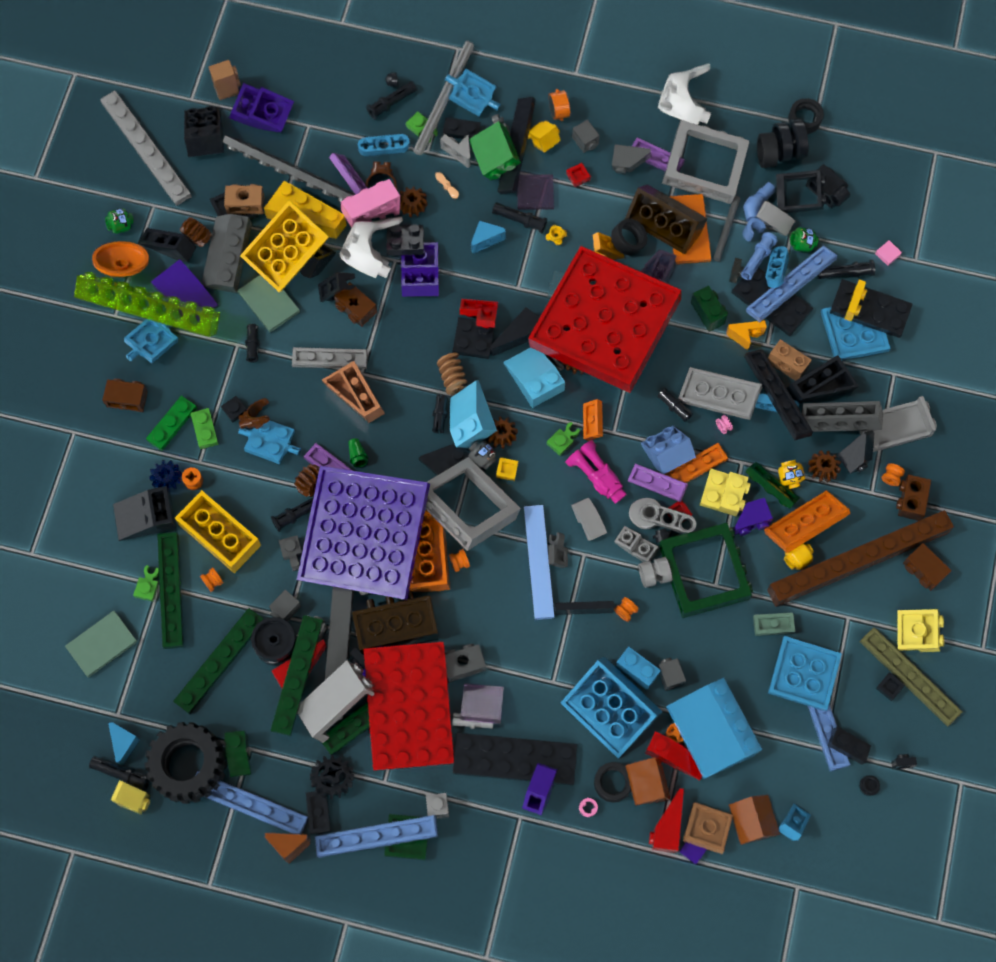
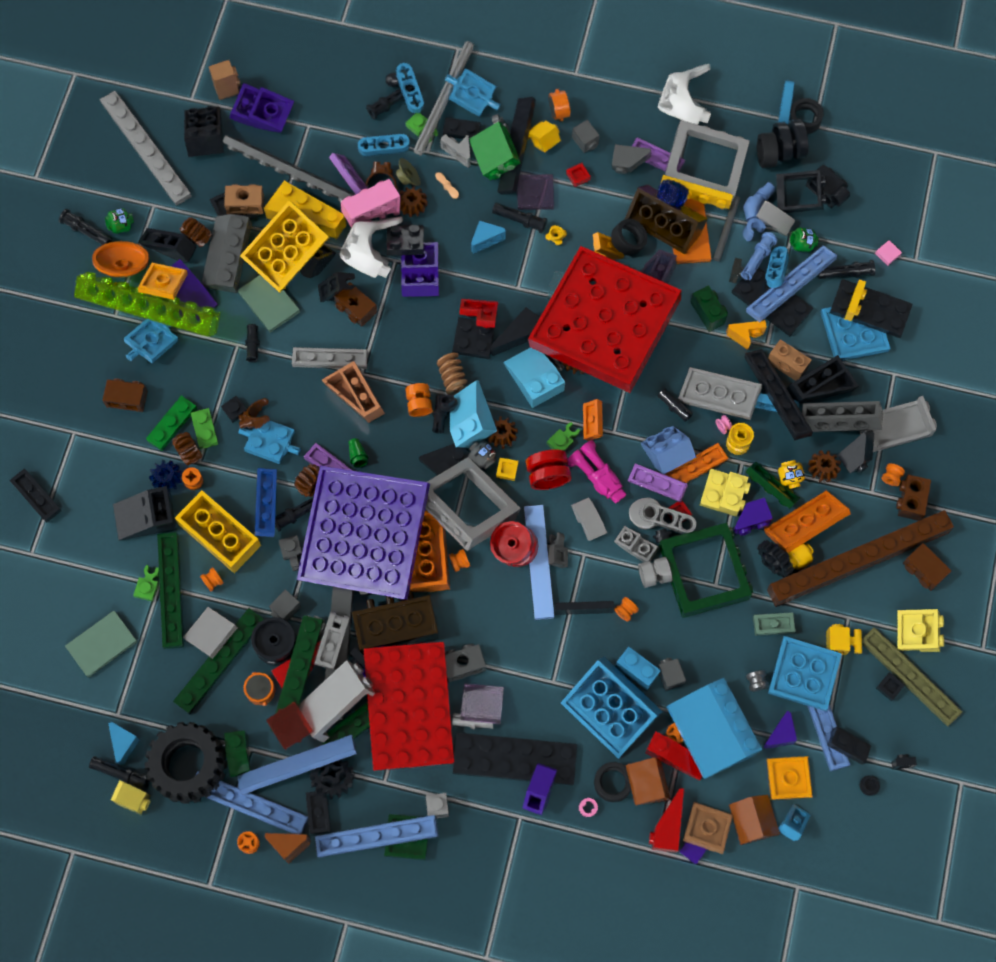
none -> black plate [9,468,62,523]
none -> black pin [59,209,112,245]
none -> light orange tile [138,263,188,300]
none -> reddish brown gear [172,432,202,466]
none -> light grey tile [183,607,237,659]
none -> orange wheel [237,831,260,854]
none -> medium blue tile [238,735,356,795]
none -> piece [243,672,276,706]
none -> blue plate [254,468,277,537]
none -> clear red piece [266,702,314,750]
none -> light grey plate [314,611,350,670]
none -> dark azure beam [396,63,424,113]
none -> olive piece [396,158,421,186]
none -> orange wheel [405,383,433,417]
none -> black plate [439,395,458,412]
none -> red wheel [490,521,539,568]
none -> red wheel [525,449,572,490]
none -> clear blue gear [657,179,689,207]
none -> yellow plate [660,175,733,209]
none -> yellow wheel [726,423,754,455]
none -> flat silver wheel [746,670,769,691]
none -> black gear [757,540,794,578]
none -> dark purple slope [763,710,797,749]
none -> light orange tile [767,756,812,800]
none -> dark azure beam [778,80,794,125]
none -> yellow brick [826,624,862,655]

